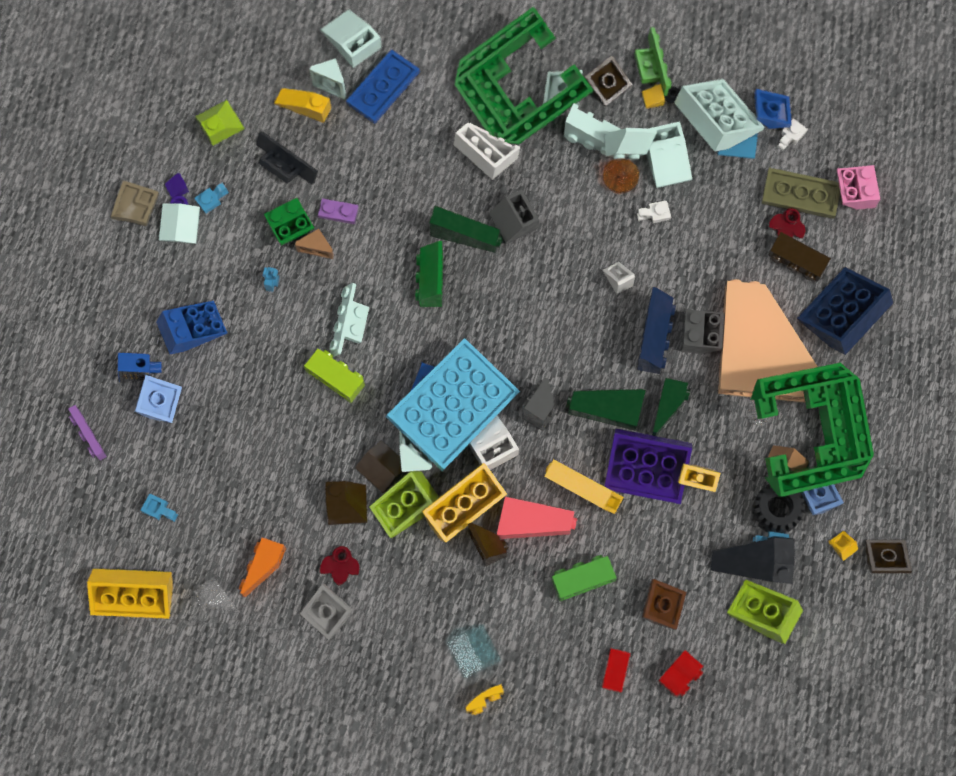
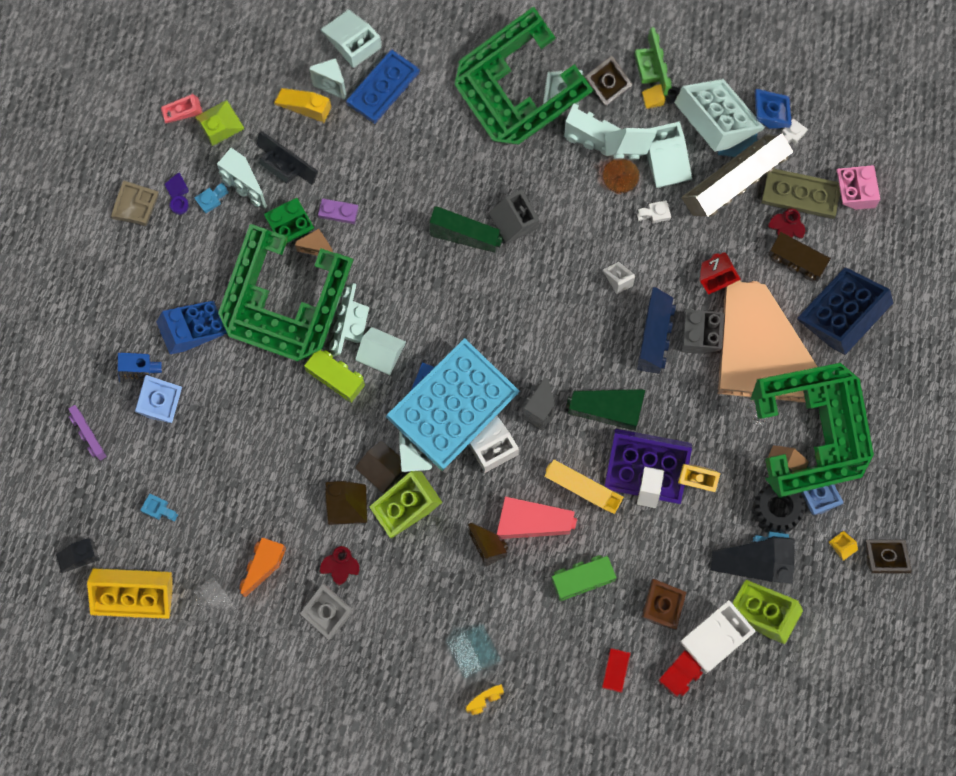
light aqua slope [159,204,200,244] -> none
dark azure plate [262,267,279,292] -> none
green slope [415,241,443,307] -> none
yellow slope [422,463,507,543] -> none
white wedge [453,122,520,180] -> none
dark green slope [652,378,690,436] -> none
none -> black slope [56,538,100,573]
none -> coral slope [161,94,202,123]
none -> light aqua slope [217,148,267,209]
none -> green slope [218,224,354,361]
none -> light aqua slope [356,327,406,375]
none -> white slope [637,466,664,508]
none -> white slope [680,601,756,673]
none -> brick [681,133,793,217]
none -> red torso [700,252,741,295]

